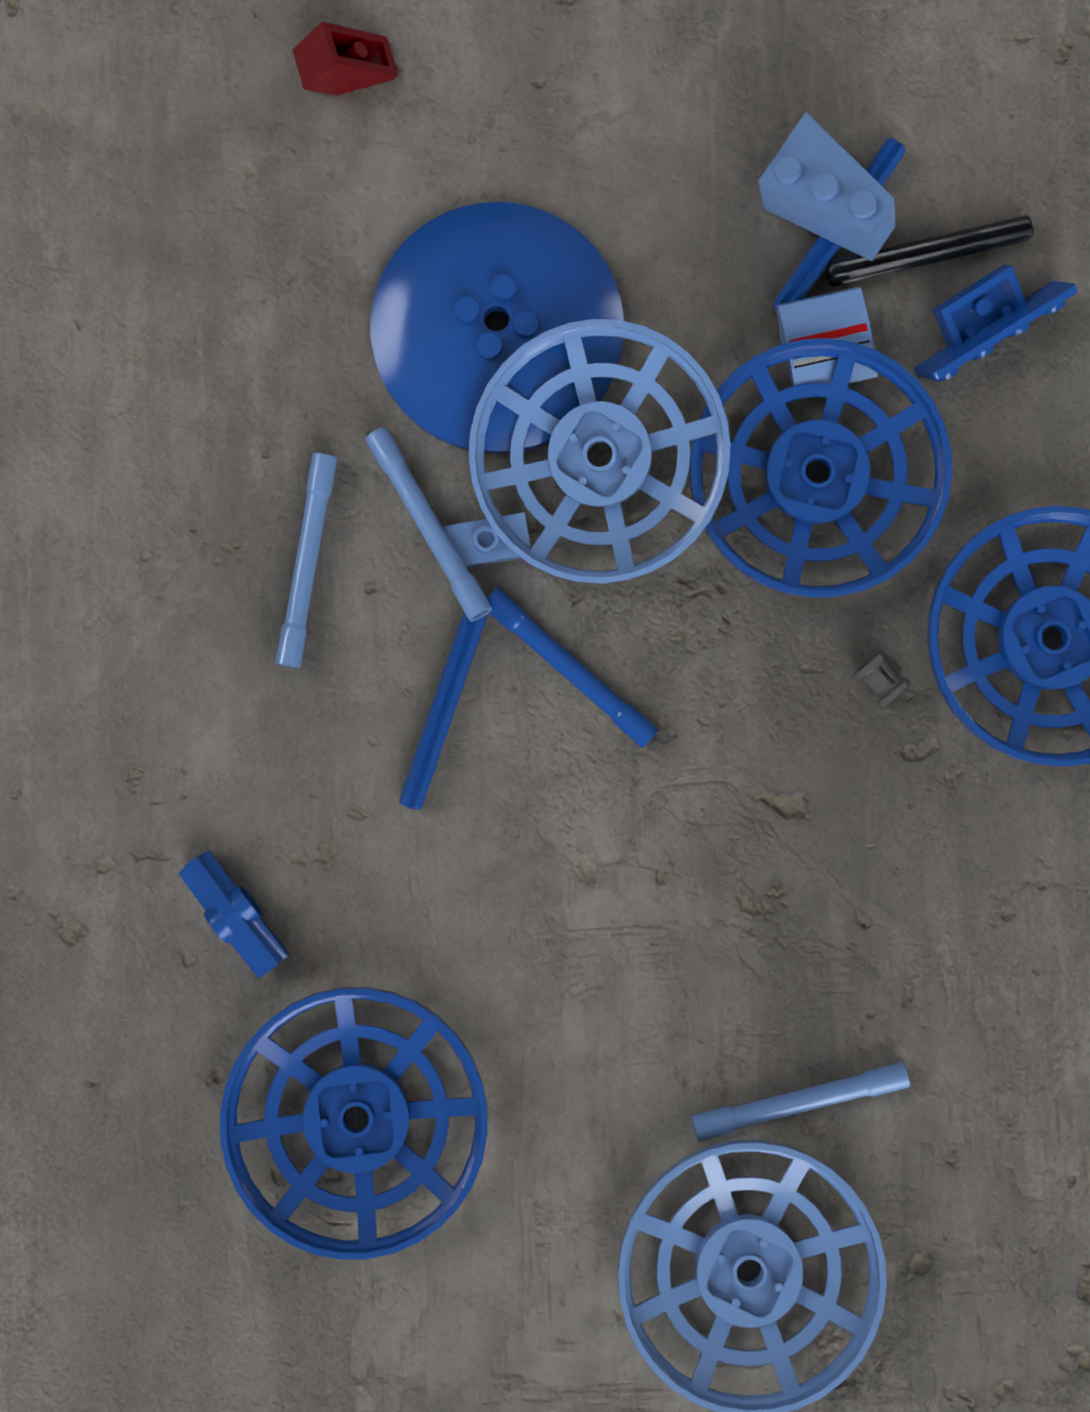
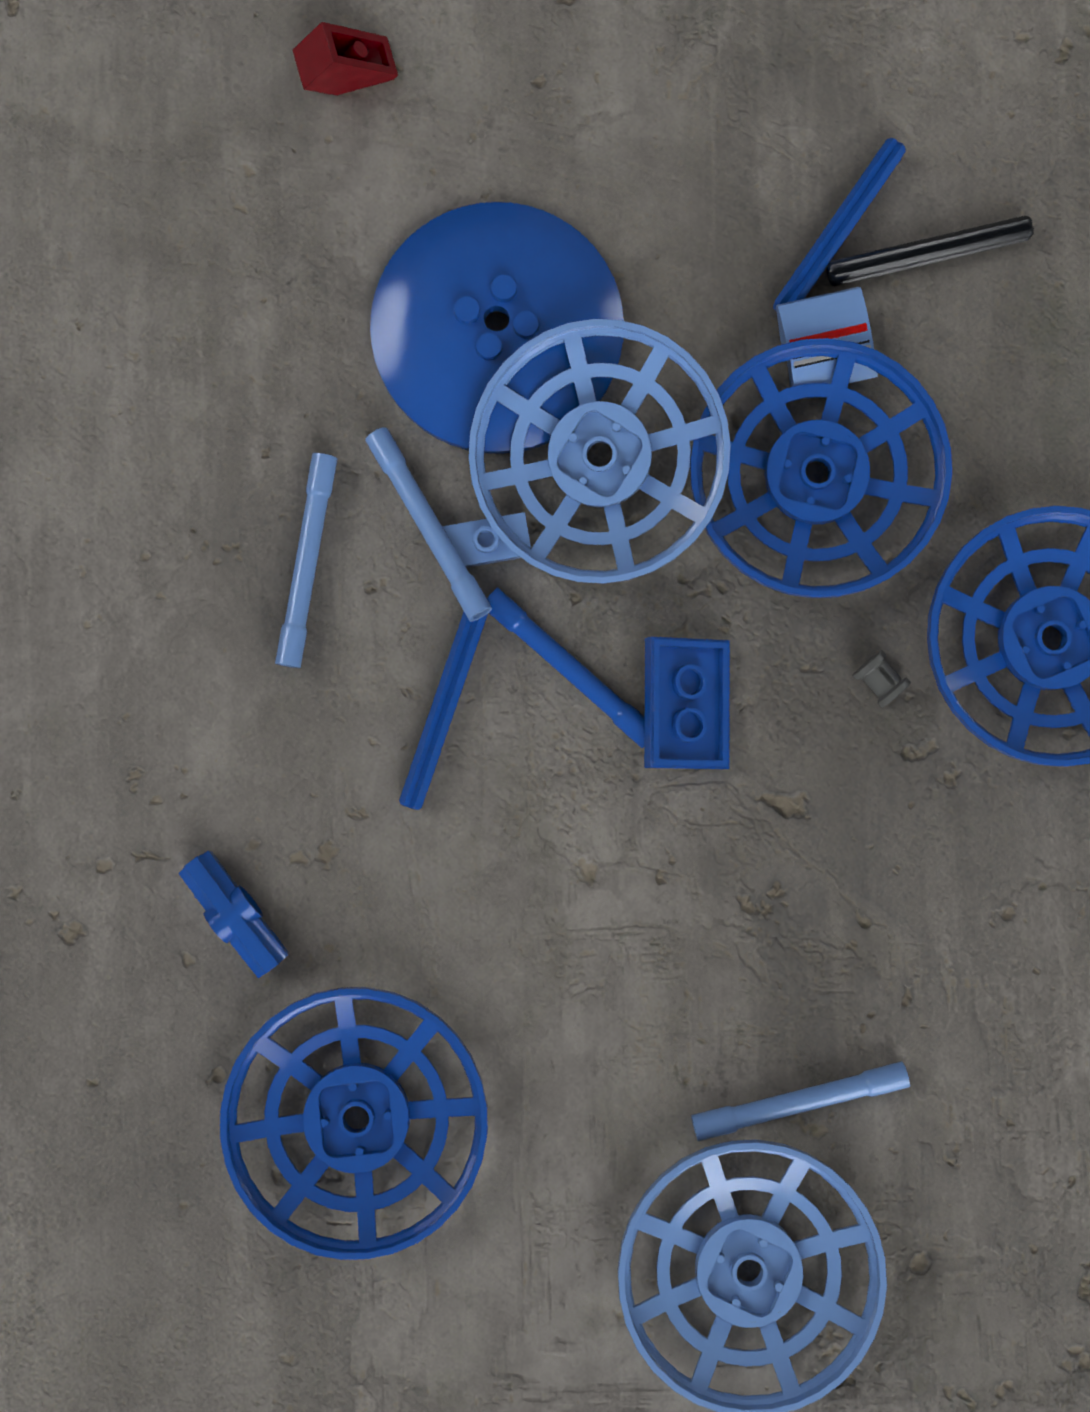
medium blue wedge [758,112,896,261] -> none
blue bracket [914,265,1078,382] -> none
none -> blue tile [644,637,730,769]

